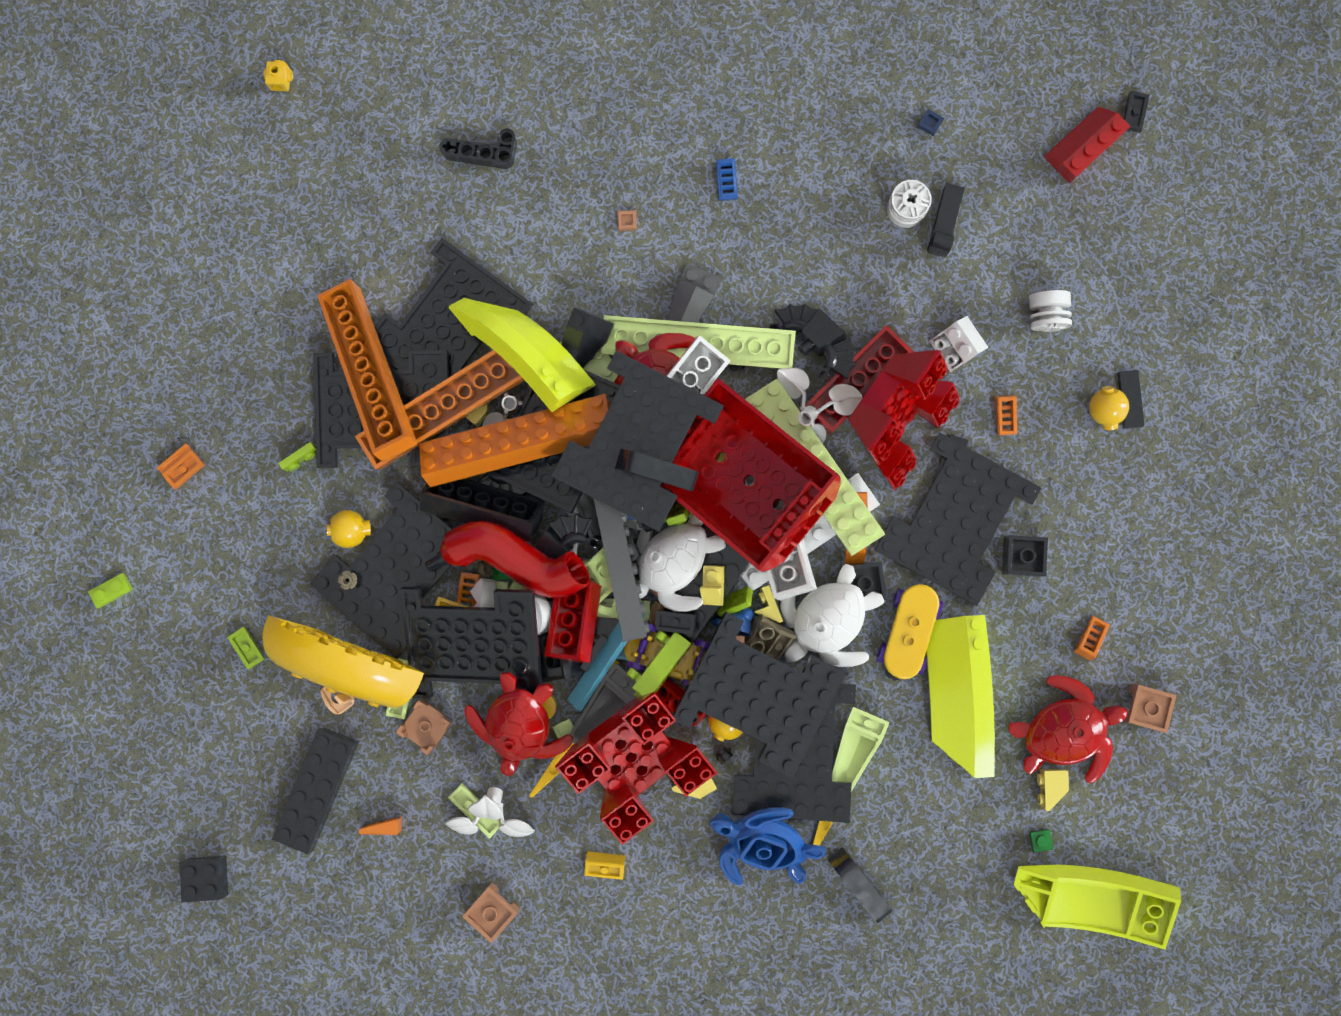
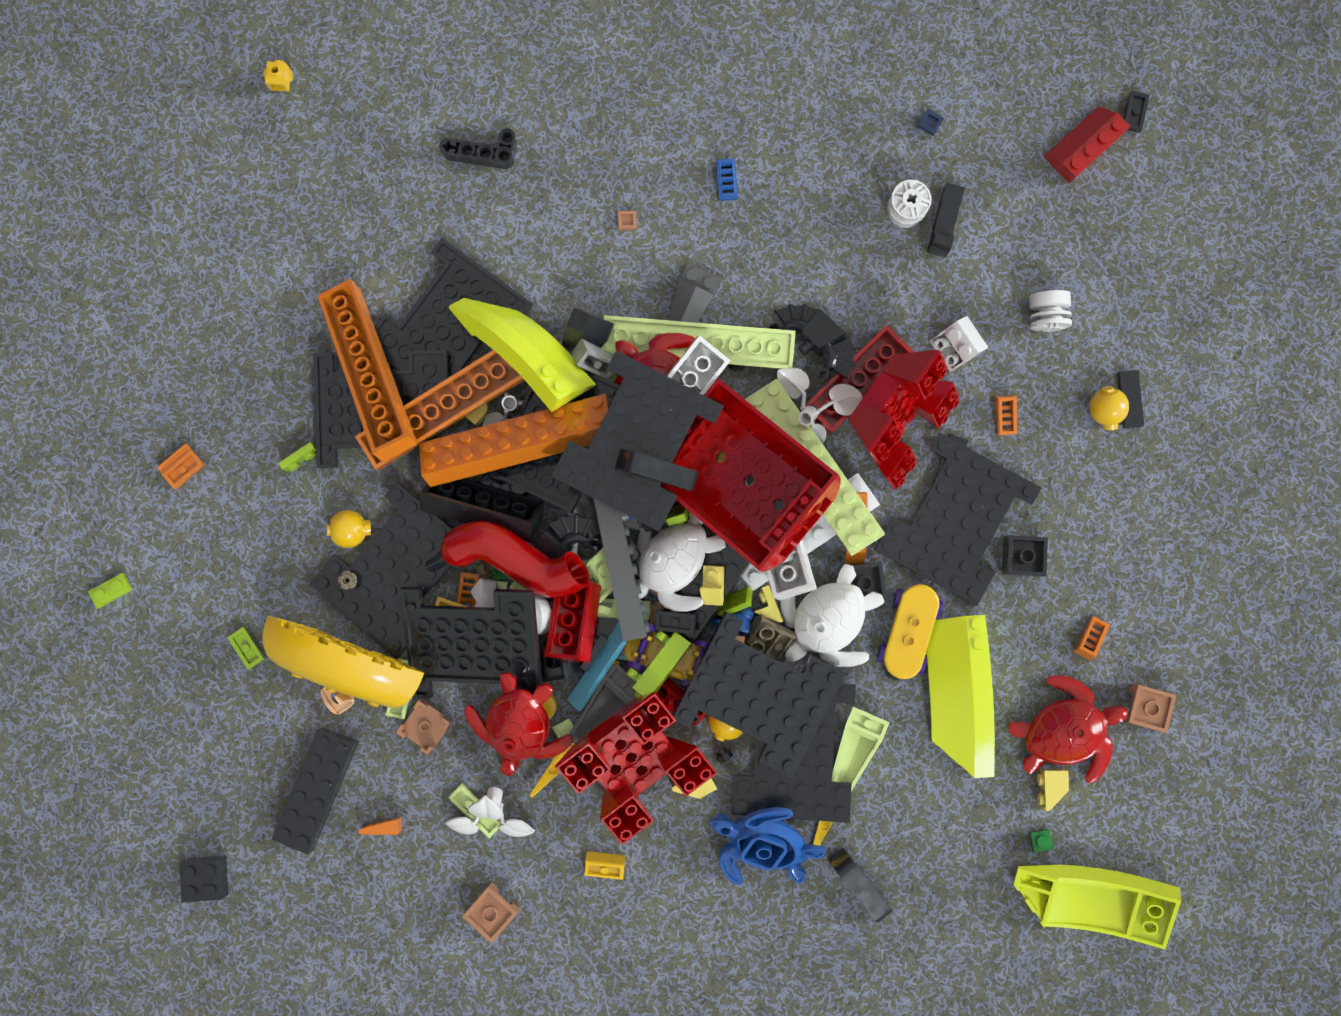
none -> light grey brick [571,339,613,380]

